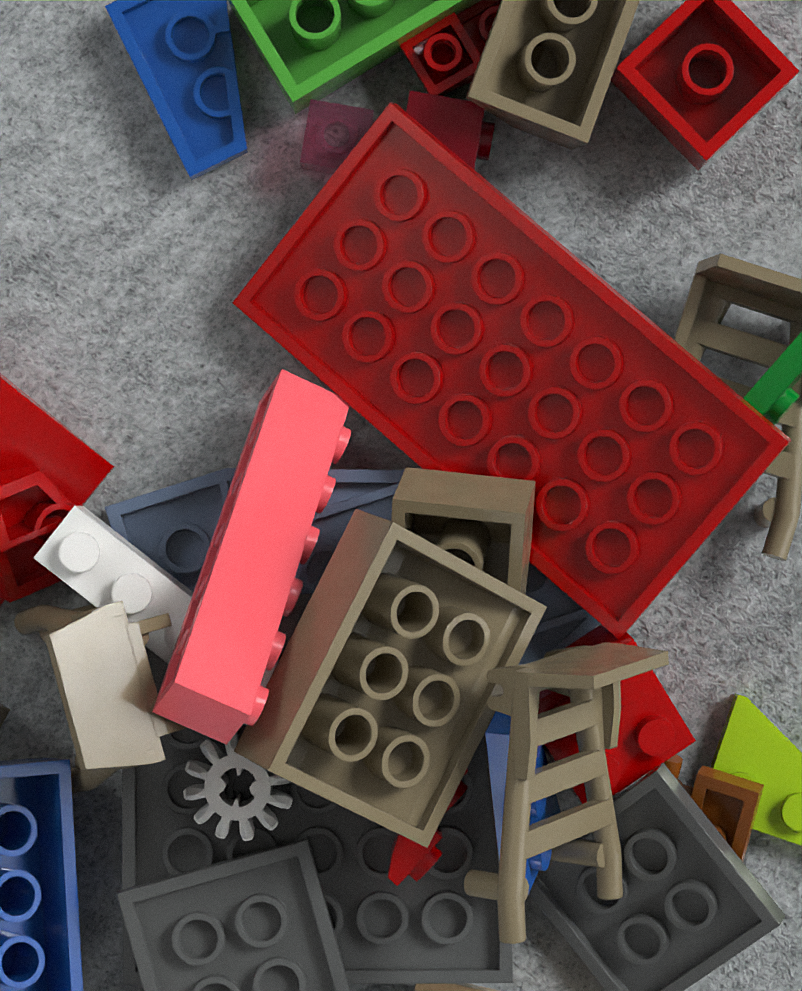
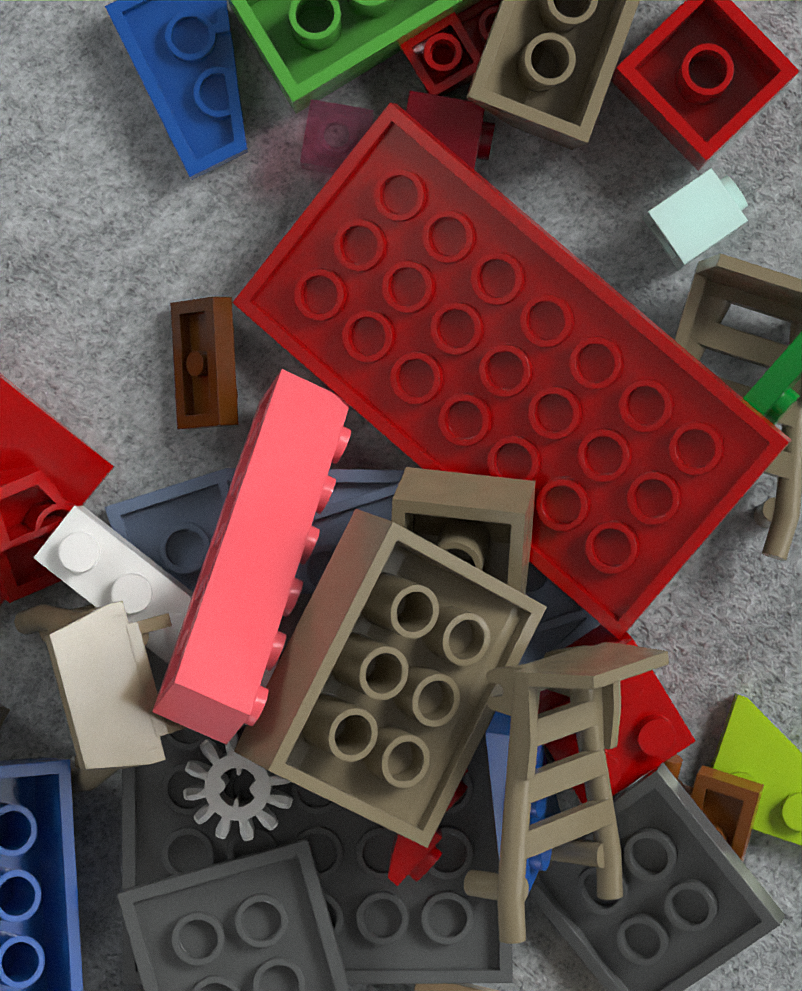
none -> reddish brown plate [170,297,239,429]
none -> light aqua brick [643,168,748,271]

